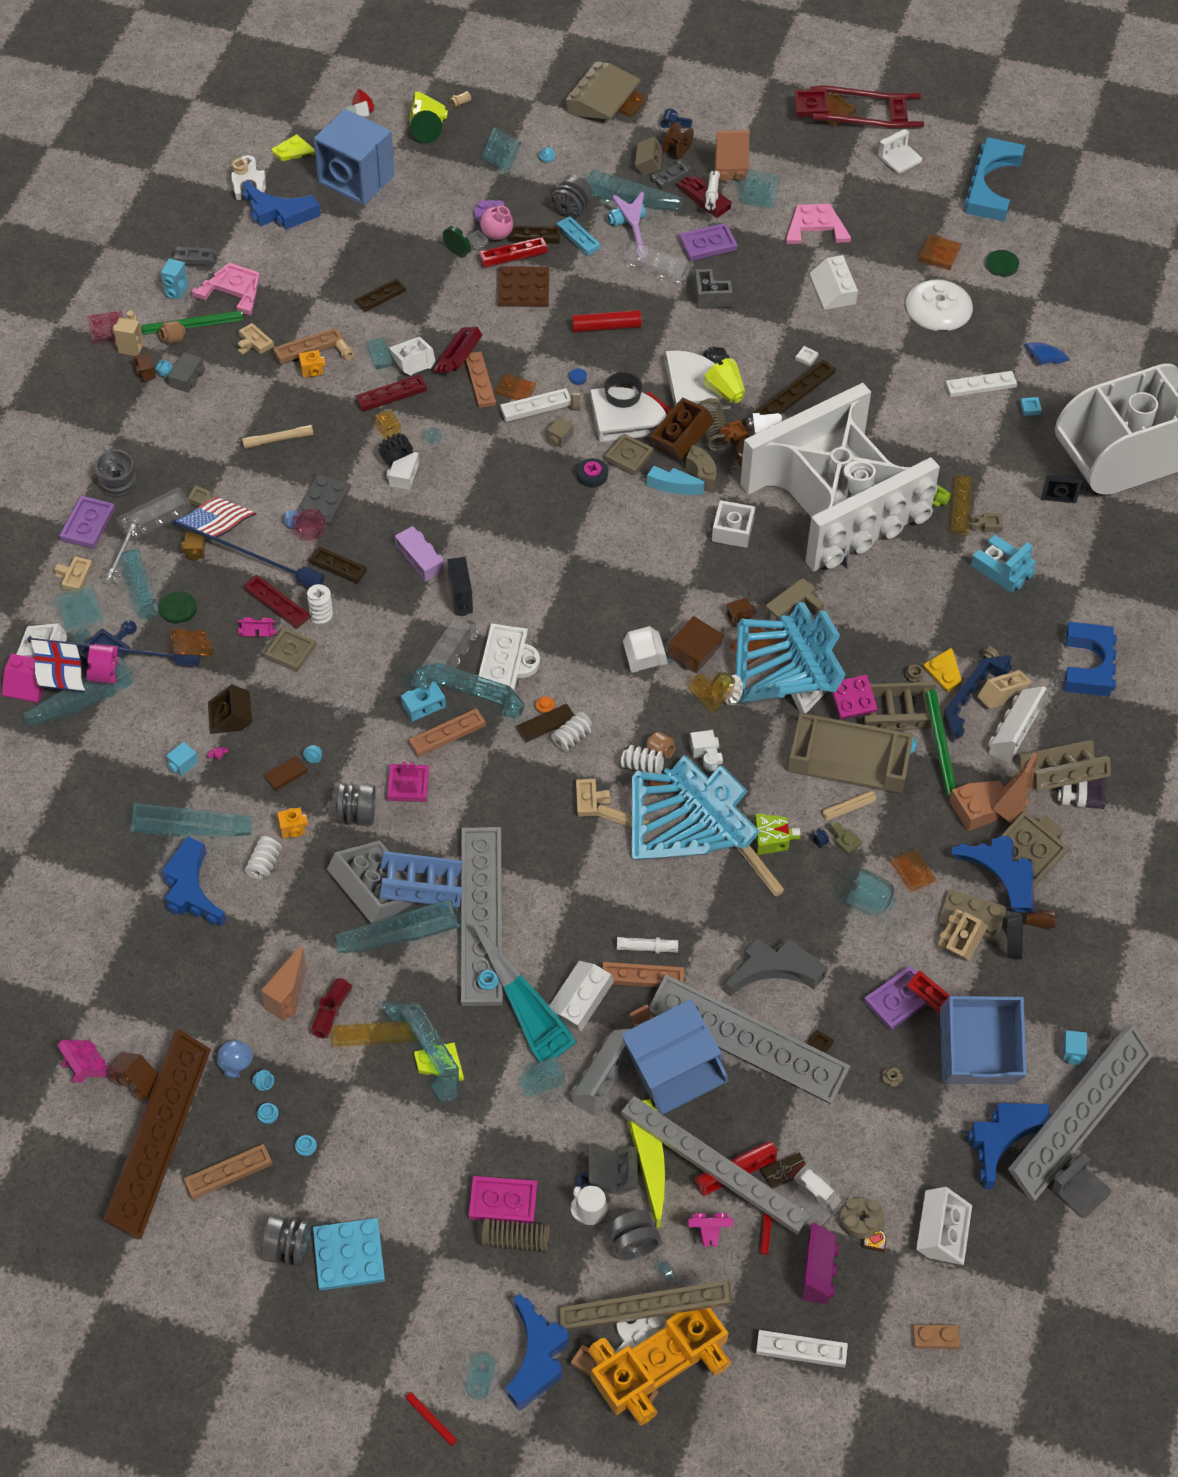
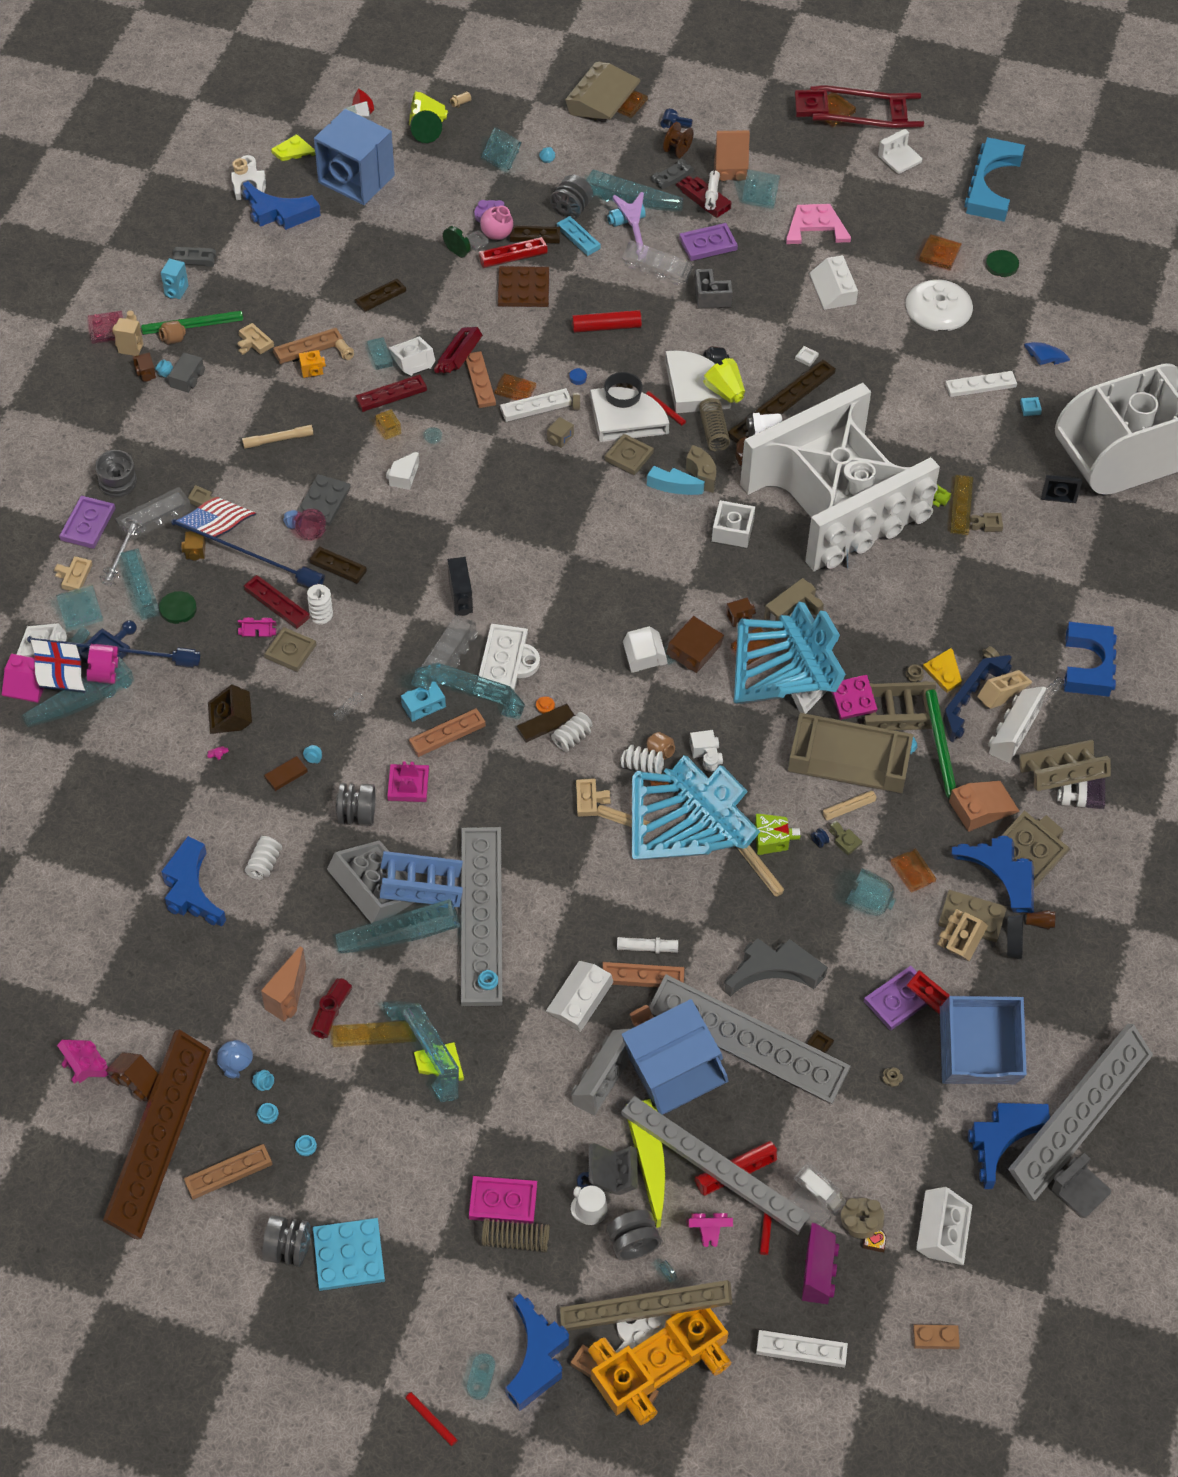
clear light blue slope [130,802,253,837] -> none
medium azure brick [166,742,199,776] -> none
clear orange plate [169,629,213,656] -> none
bright pink wing [191,263,260,316] -> none
light orange brick [277,807,308,839] -> none
black tyre [378,433,413,466] -> none
lavender brick [395,526,444,581] -> none
teal plate [474,924,578,1067] -> none
clear light blue slope [518,1057,565,1098] -> none
black wheel [576,458,608,488] -> none
dark tan brick [635,137,662,176] -> none
reddish brown brick [650,397,715,460] -> none
clear yellow brick [689,672,735,713] -> none
dark orange plate [719,420,749,442] -> none
white gear [721,675,743,705] -> none
dark brown tile [762,1152,809,1189] -> none
medium azure brick [971,535,1036,593] -> none
nougat slope [992,752,1038,823] -> none
medium azure brick [1063,1030,1087,1065] -> none

